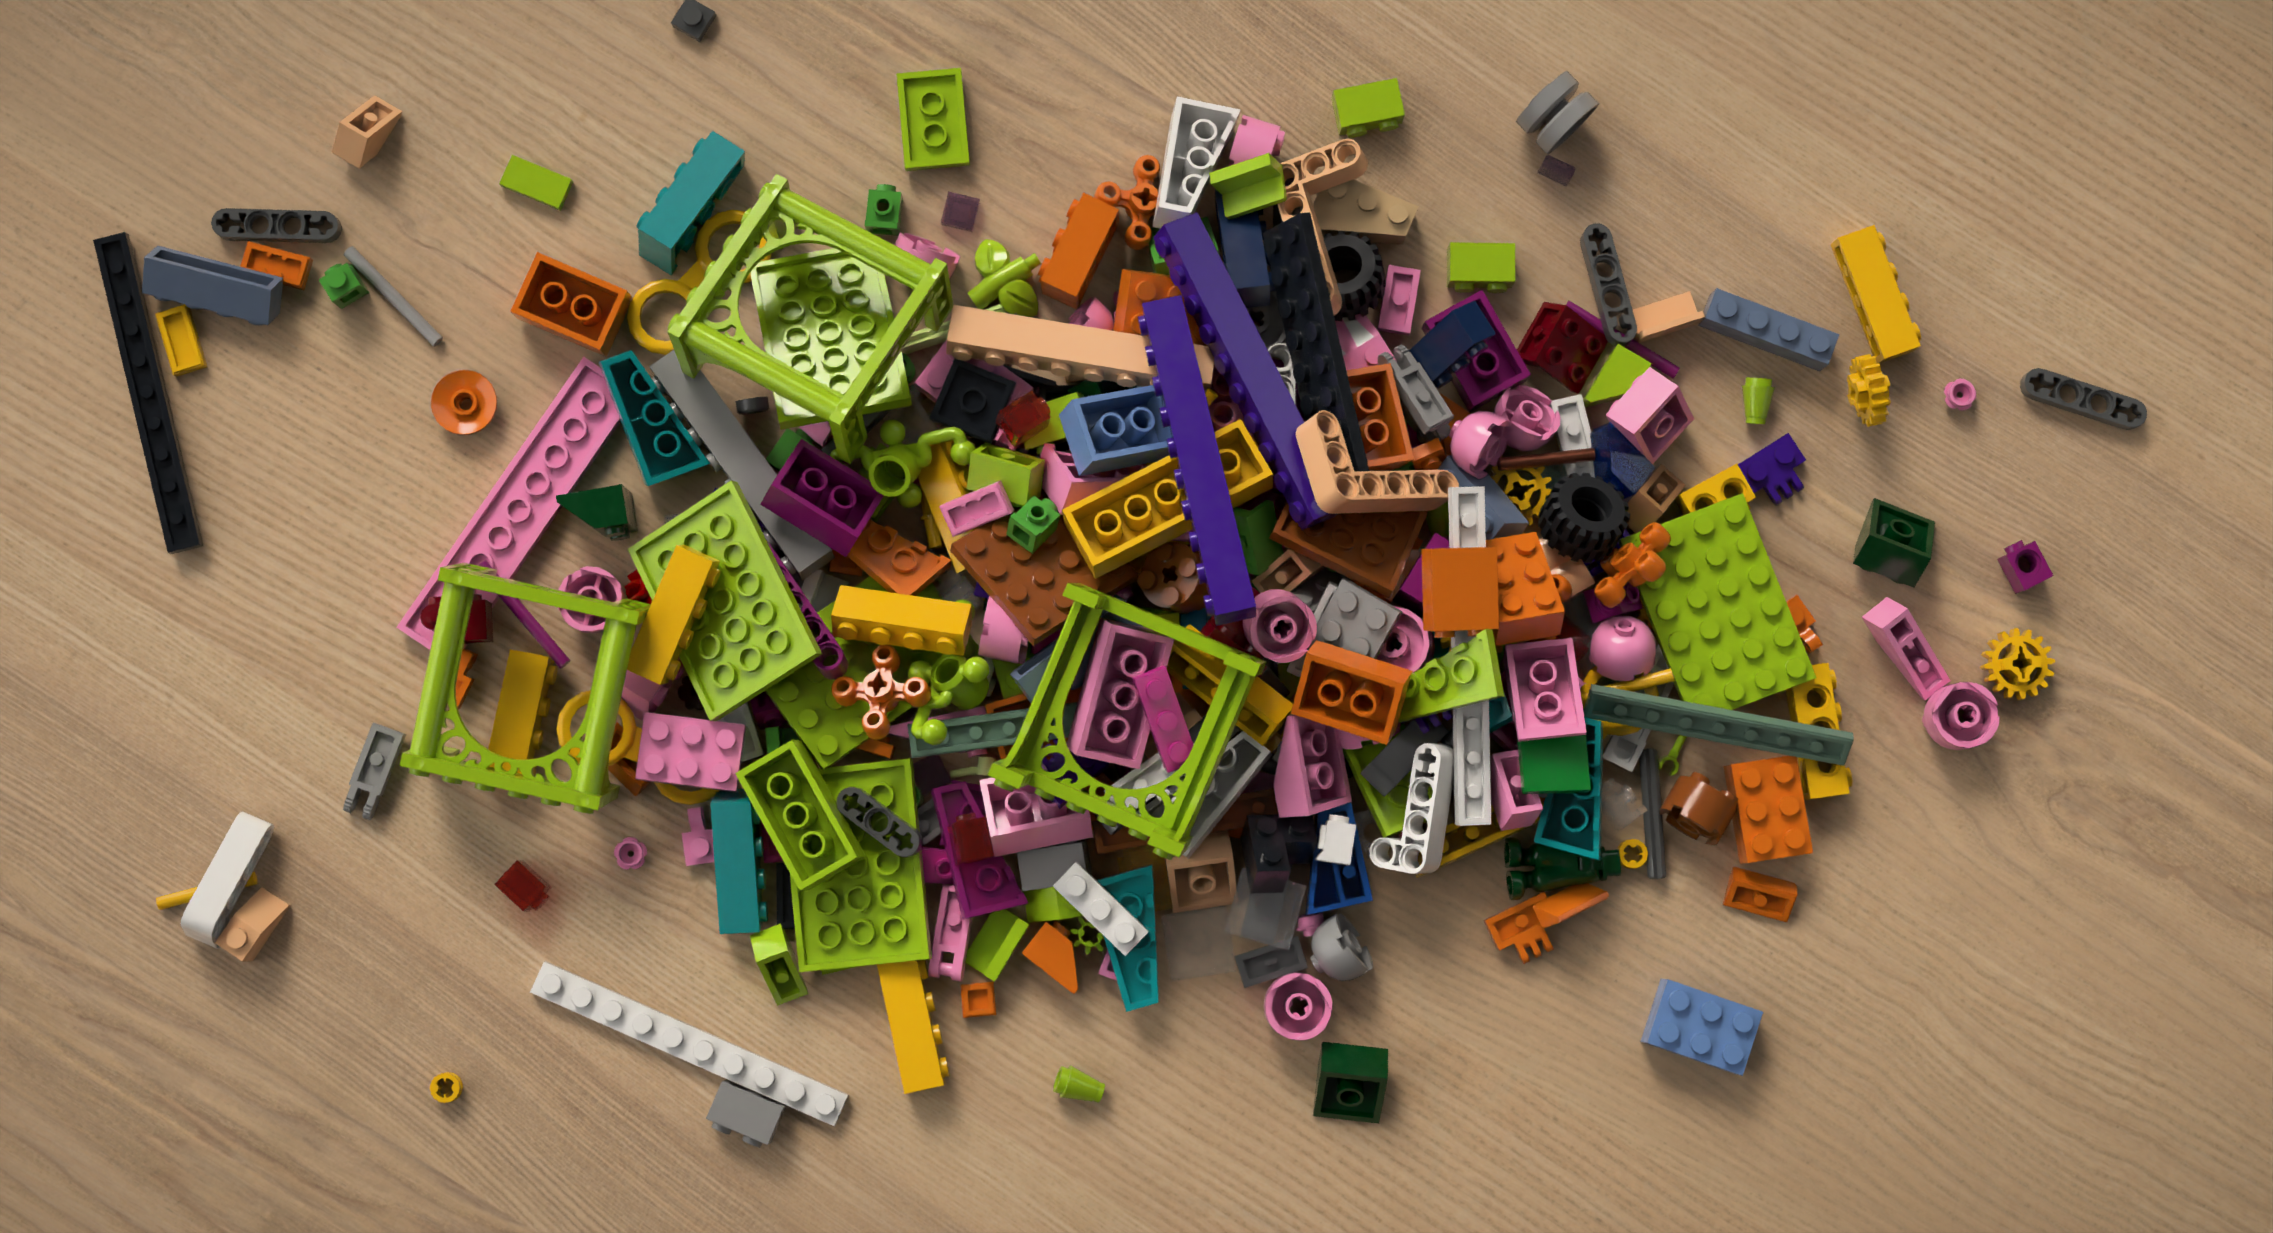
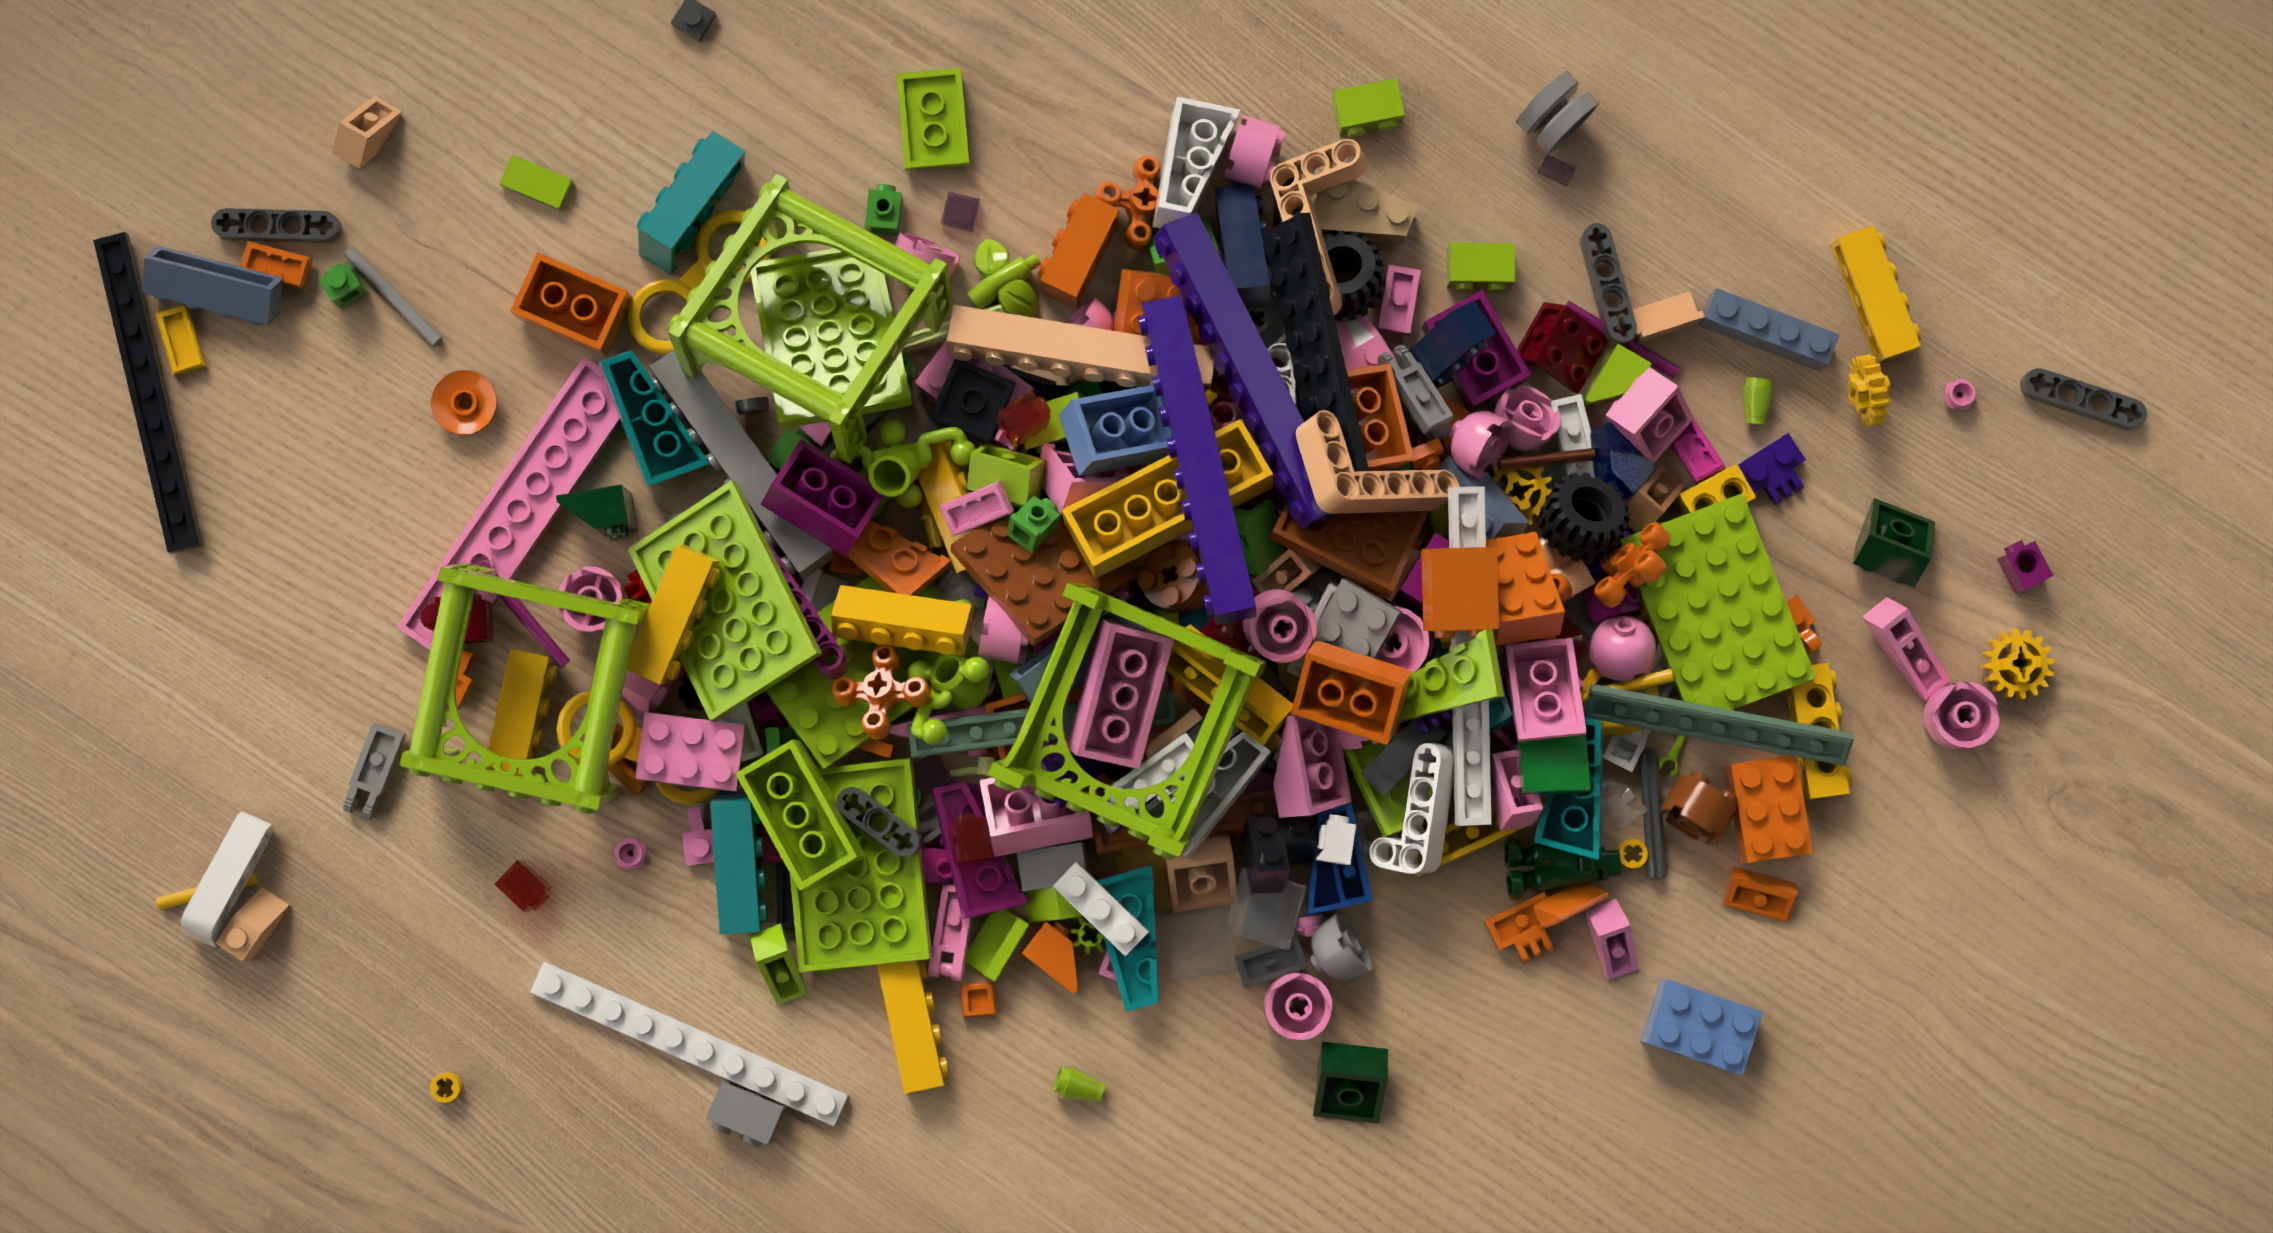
dark pink plate [1132,665,1194,773] -> none
lime panel [1209,153,1287,220] -> none
none -> bright pink slope [1585,899,1639,980]
none -> dark pink plate [1670,419,1725,485]

